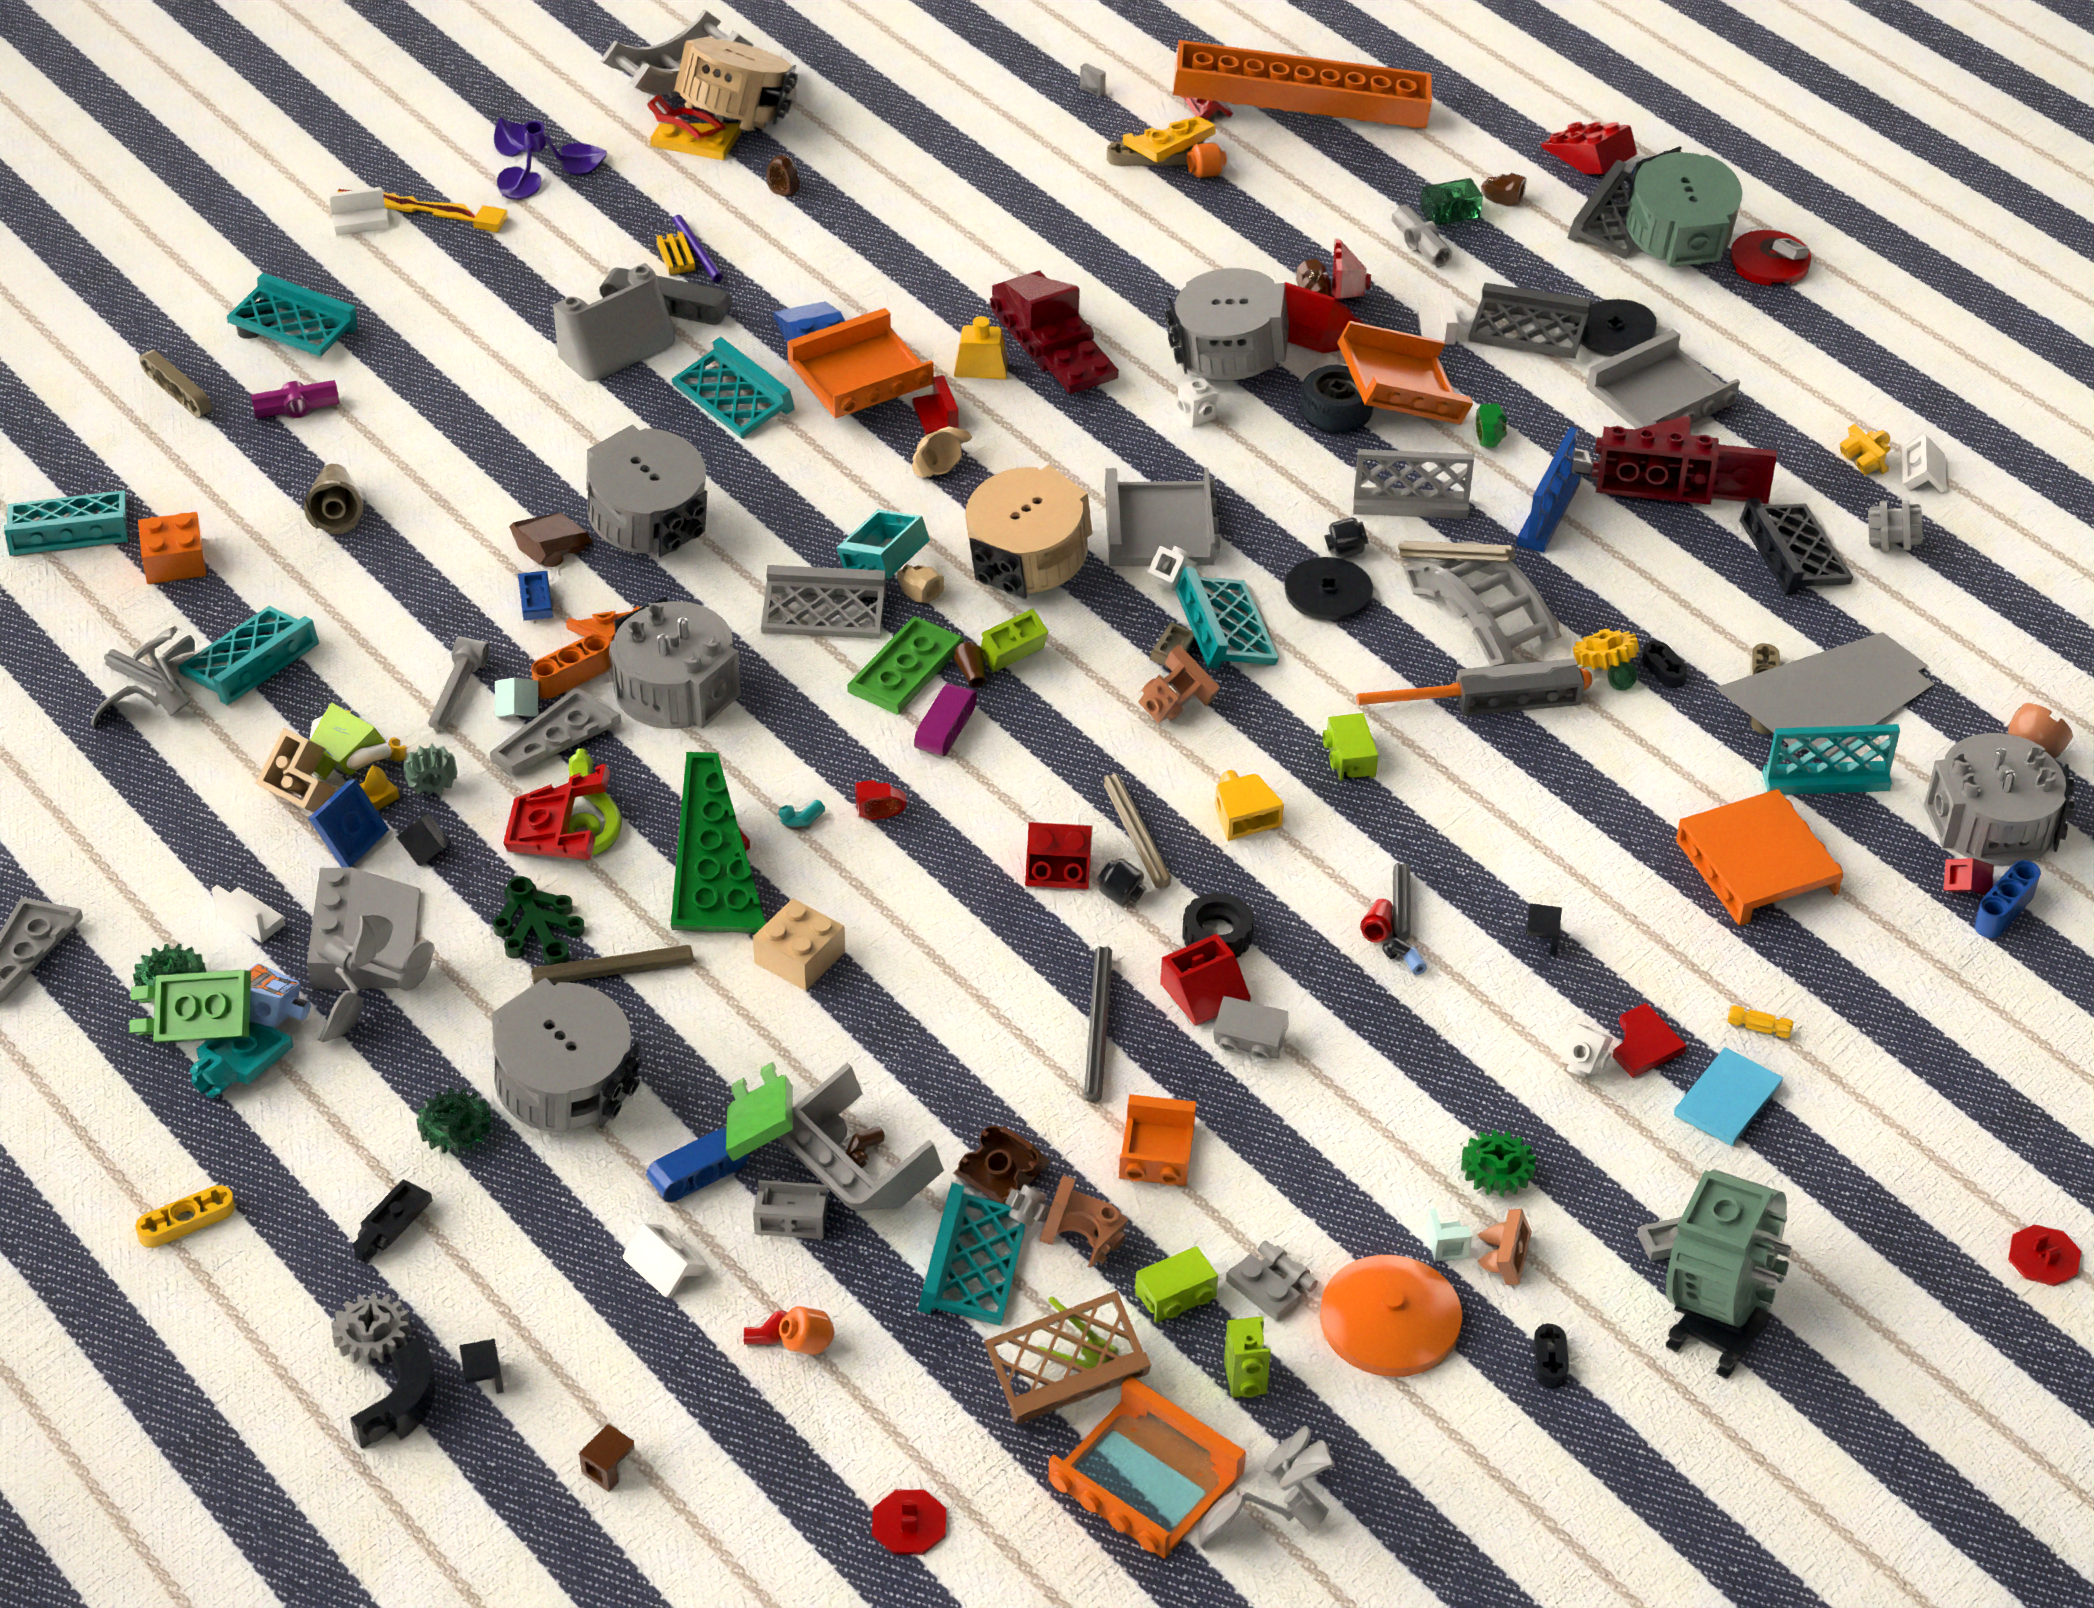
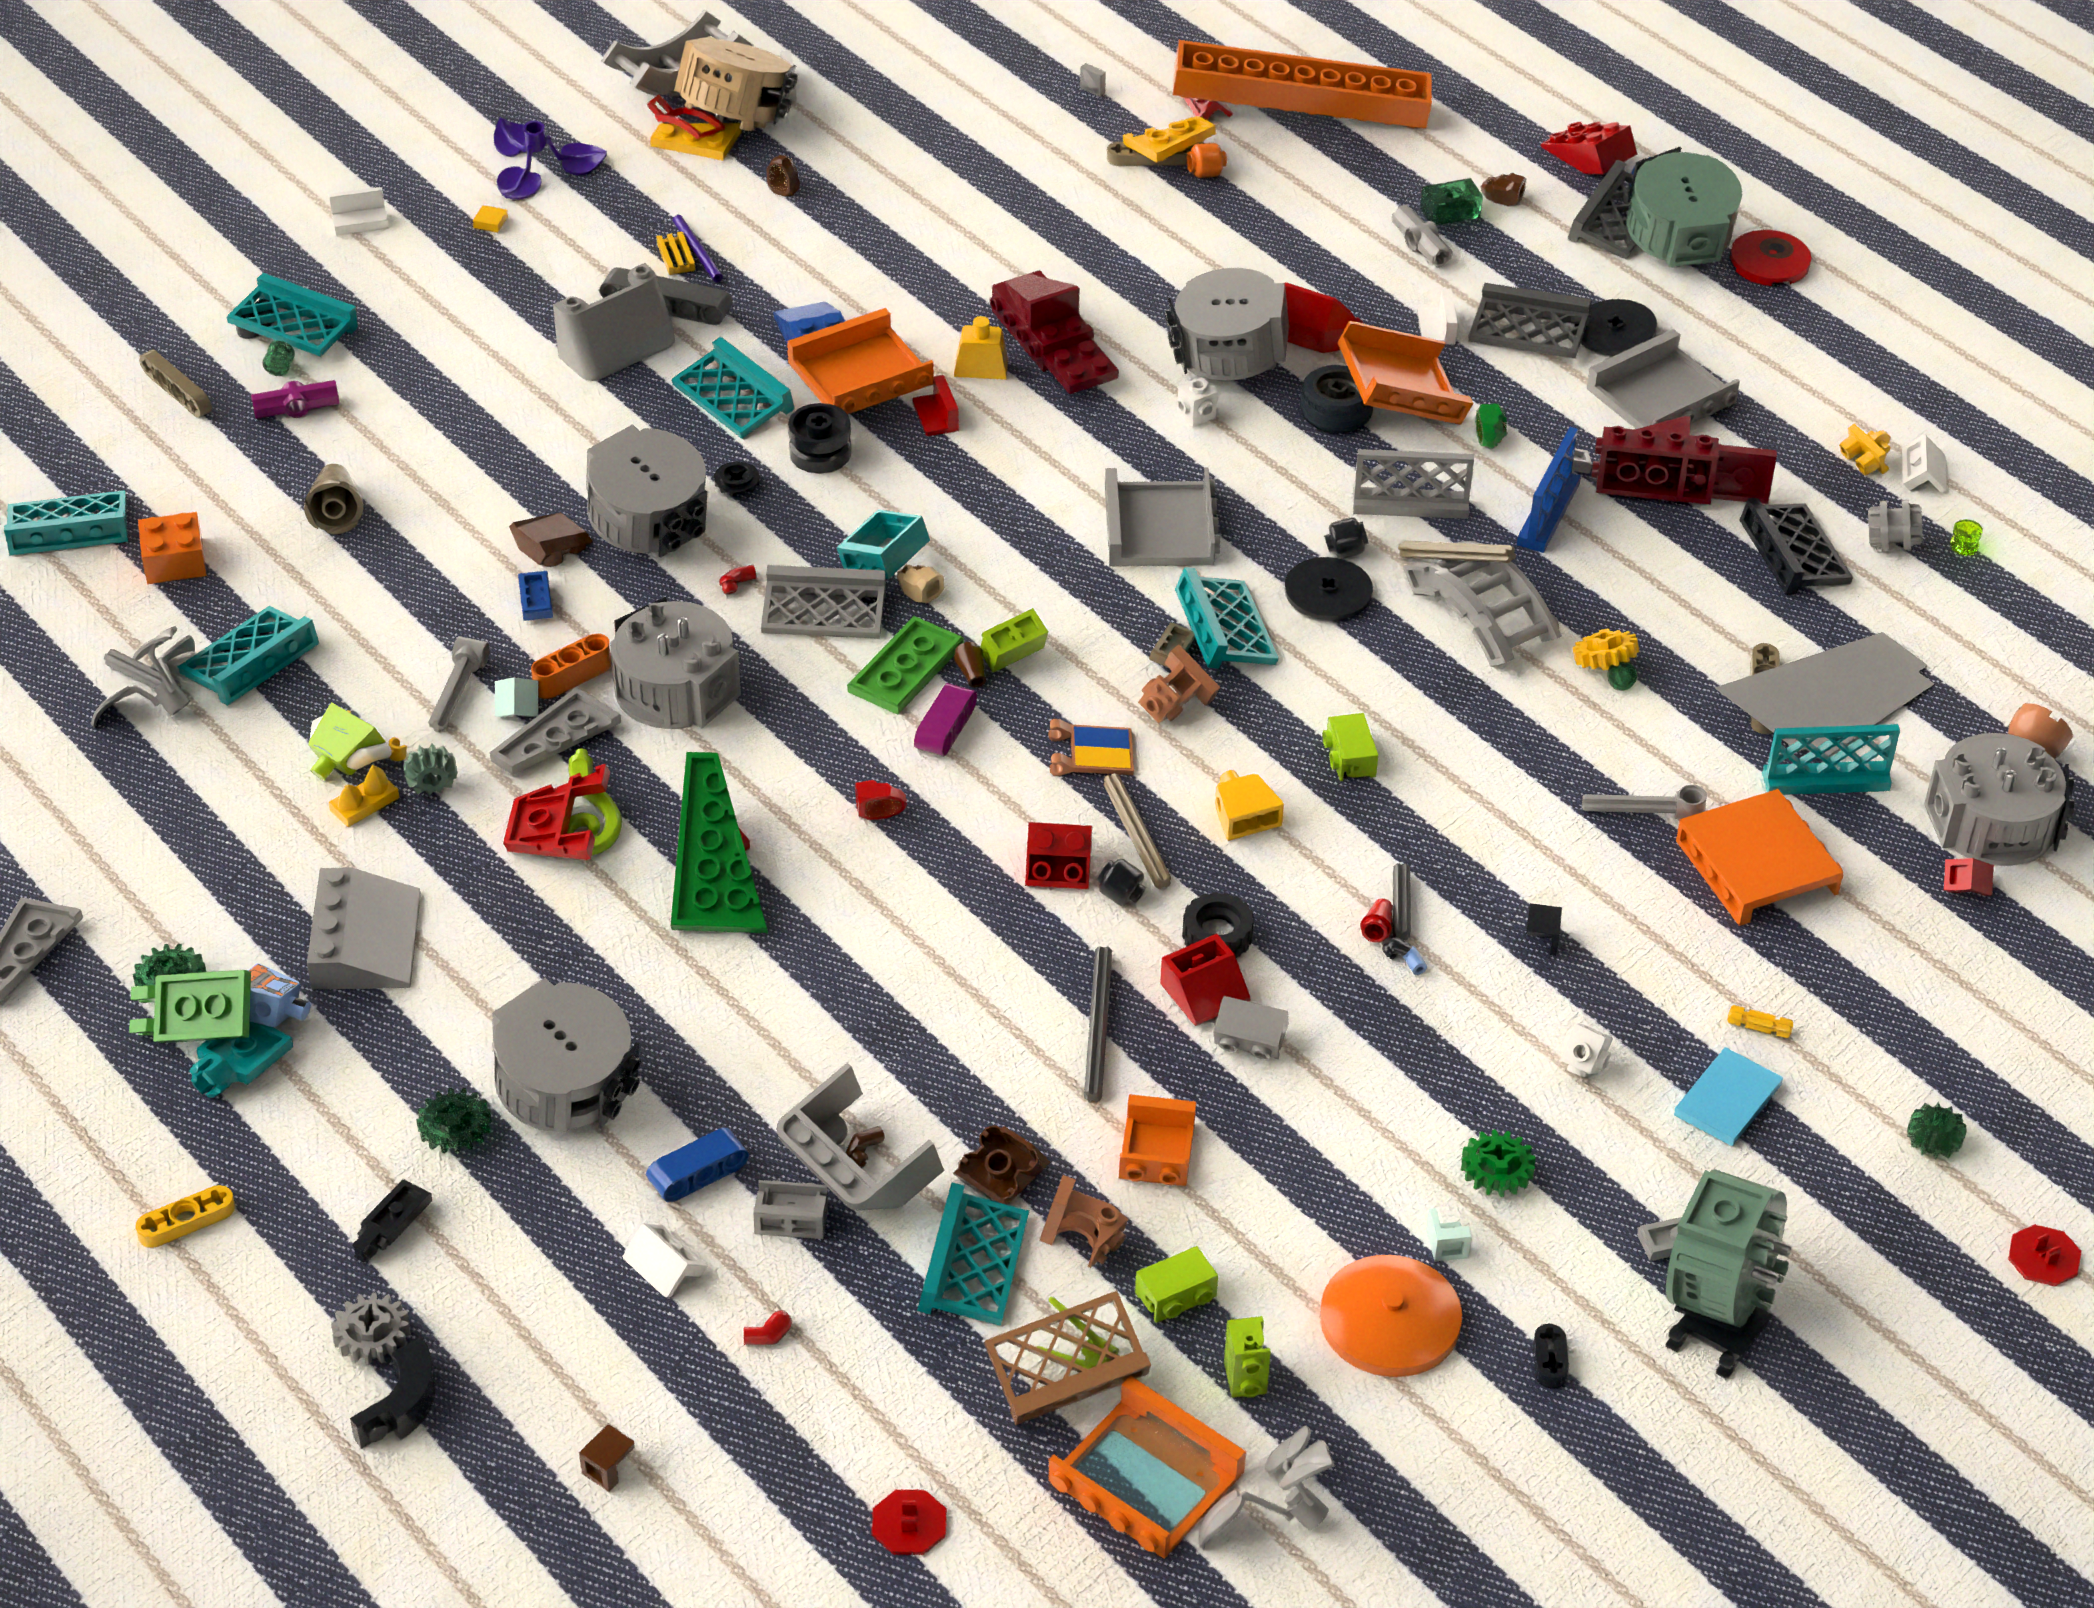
white panel [212,885,285,943] -> none
tan brick [255,728,336,813] -> none
blue tile [308,779,390,868] -> none
light grey plant [318,914,435,1042] -> none
yellow sword [337,189,475,222] -> none
black panel [396,813,451,866] -> none
black panel [459,1338,504,1394] -> none
dark green plant [493,876,585,965] -> none
dark tan axle [531,945,693,985] -> none
orange tile [566,606,641,642] -> none
bright green tile [726,1062,793,1161] -> none
tan brick [753,898,845,991] -> none
teal arm [778,800,825,827] -> none
orange head [779,1306,834,1355] -> none
tan hair [912,427,972,478] -> none
tan piece [965,464,1093,599] -> none
light grey gear [1005,1184,1051,1227] -> none
white brick [1148,546,1197,590] -> none
light grey plate [1226,1240,1318,1322] -> none
reddish brown rock [1296,259,1331,296] -> none
wedge [1331,238,1371,299] -> none
dark grey piece [1356,658,1592,716] -> none
nougat tile [1478,1209,1532,1285] -> none
red tile [1612,1003,1687,1078] -> none
black beam [1642,640,1687,688] -> none
light grey tile [1772,238,1810,260] -> none
blue beam [1974,860,2041,938] -> none
none -> clear green wheel [262,341,295,376]
none -> black gear [714,462,760,496]
none -> red arm [719,565,757,594]
none -> black wheel [788,403,852,474]
none -> flag [1048,719,1134,776]
none -> light grey axle [1582,785,1707,821]
none -> clear green gear [1907,1102,1967,1160]
none -> clear neon green wheel [1950,519,1983,556]

